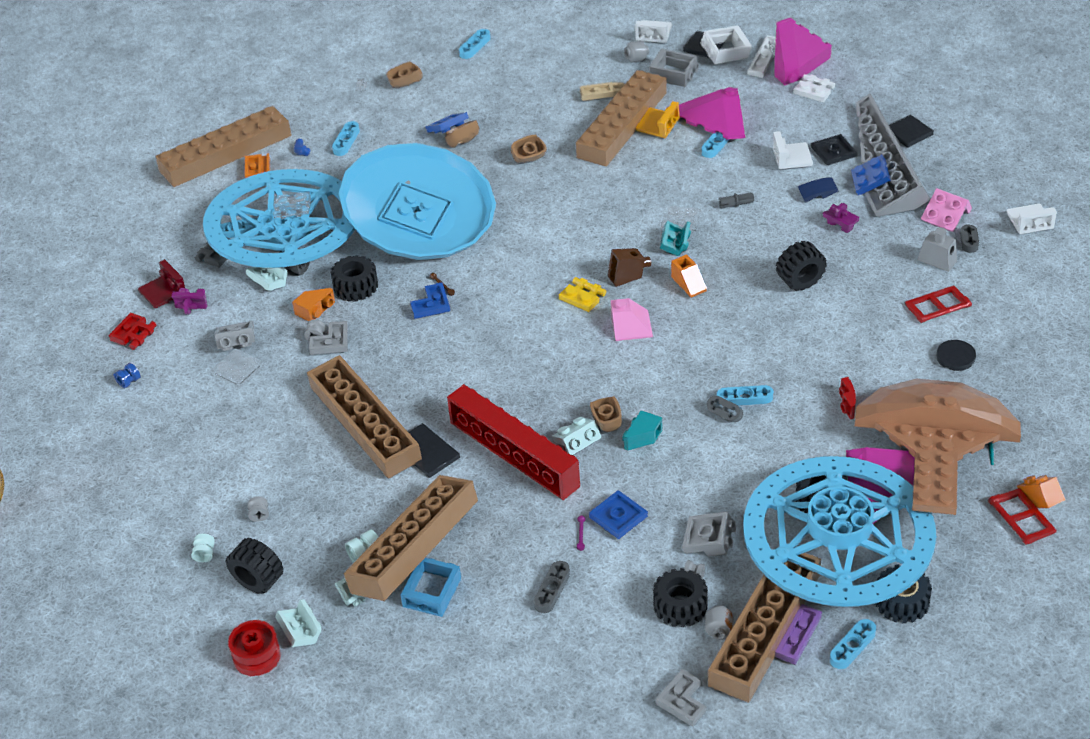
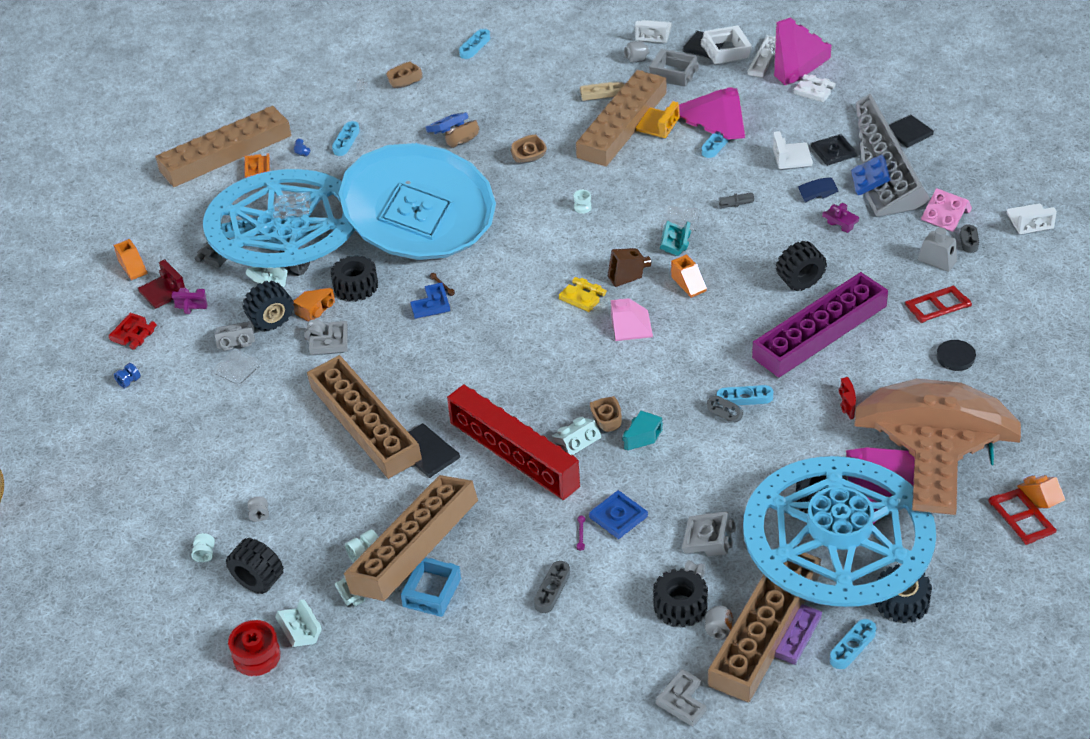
none -> orange slope [113,239,148,280]
none -> black wheel [242,281,294,331]
none -> light aqua wheel [574,190,591,213]
none -> magenta brick [752,272,888,378]

